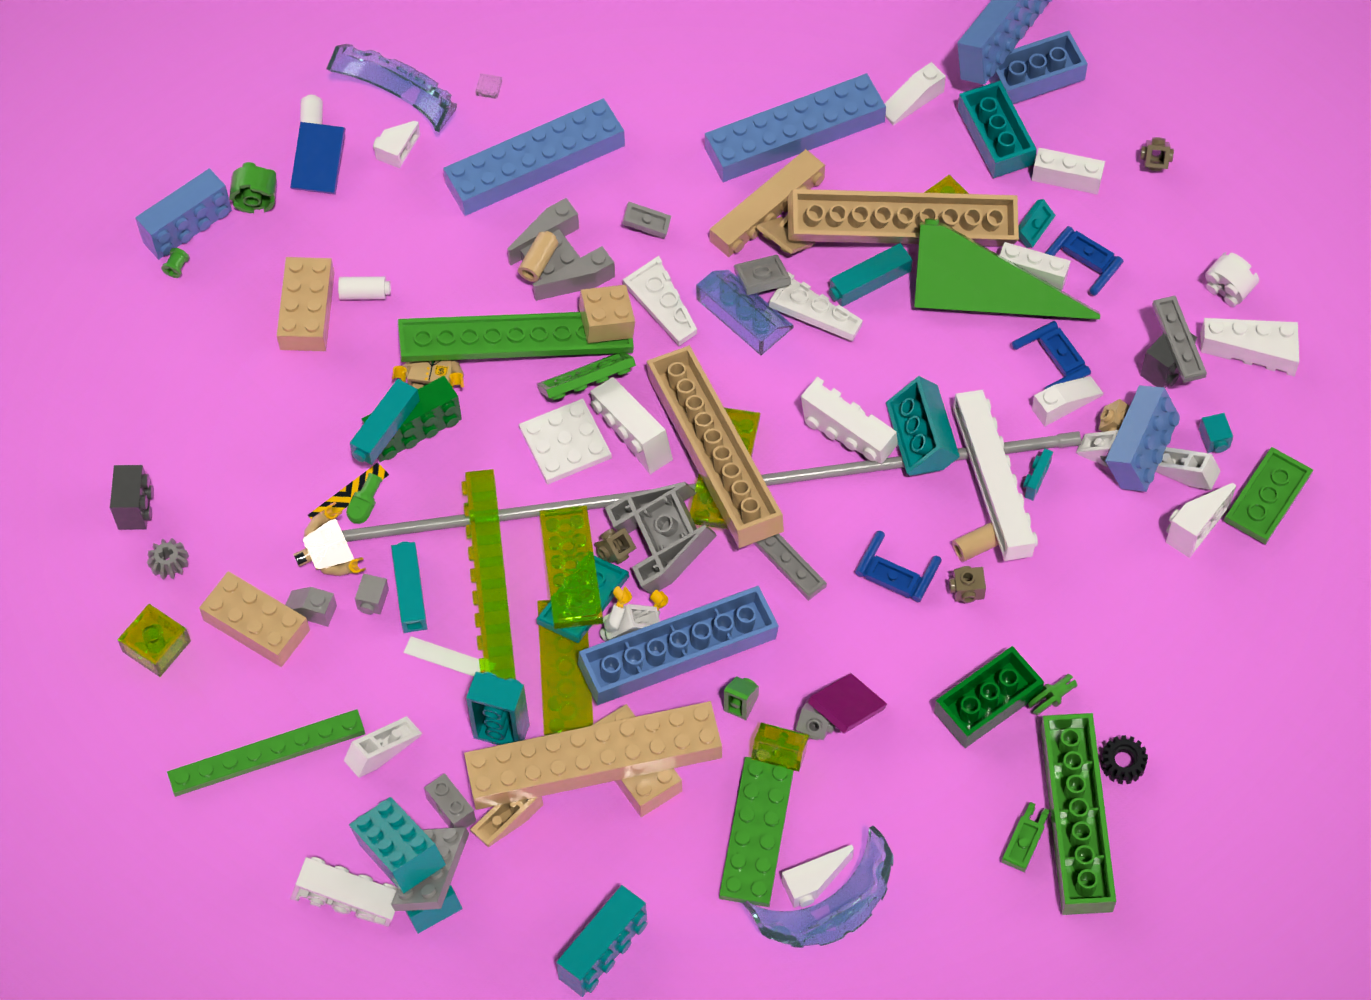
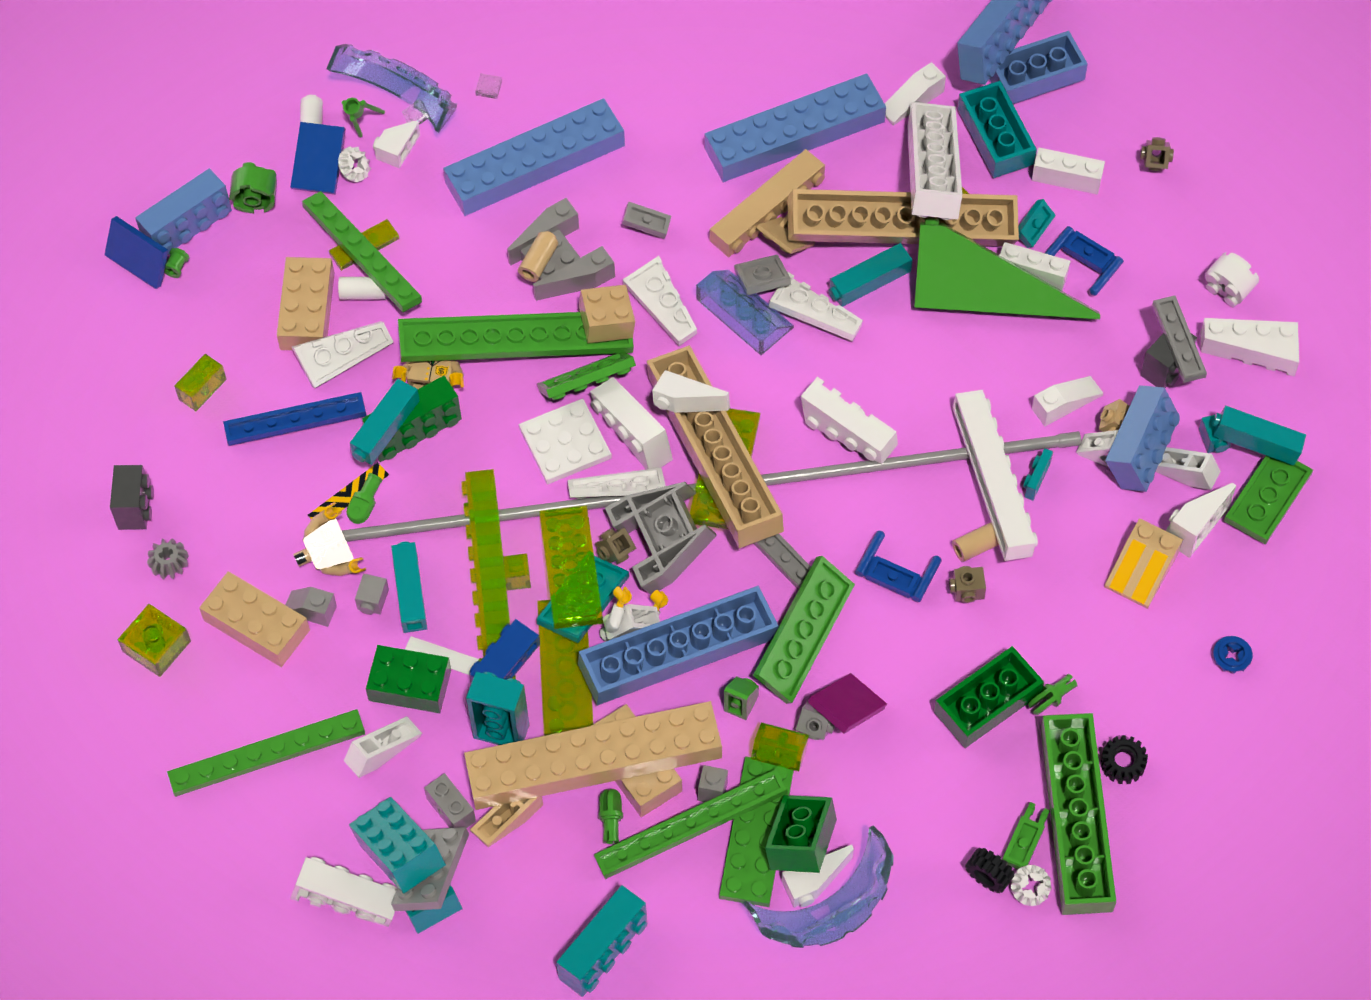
teal slope [886,376,960,476] -> none
blue plate [1012,321,1091,390] -> none
none -> blue tile [105,216,168,289]
none -> clear neon green brick [174,354,227,411]
none -> blue plate [223,392,367,446]
none -> white wing [291,321,393,388]
none -> bright green plate [302,191,422,312]
none -> clear neon green tile [329,219,399,271]
none -> white gear [338,146,371,182]
none -> bright green plant [342,98,385,138]
none -> green brick [366,645,451,713]
none -> clear tile [402,99,430,125]
none -> blue brick [470,619,540,683]
none -> clear neon green brick [503,554,531,590]
none -> white wing [568,468,666,499]
none -> bright green plate [594,769,788,879]
none -> bright green arm [598,789,623,844]
none -> white slope [652,370,730,413]
none -> light grey brick [698,765,728,802]
none -> bright green plate [753,556,855,704]
none -> green brick [765,795,837,873]
none -> white brick [907,102,962,220]
none -> black tyre [965,848,1015,893]
none -> white gear [1011,865,1052,906]
none -> slope [1104,518,1183,609]
none -> teal brick [1212,405,1306,465]
none -> blue gear [1213,636,1253,674]

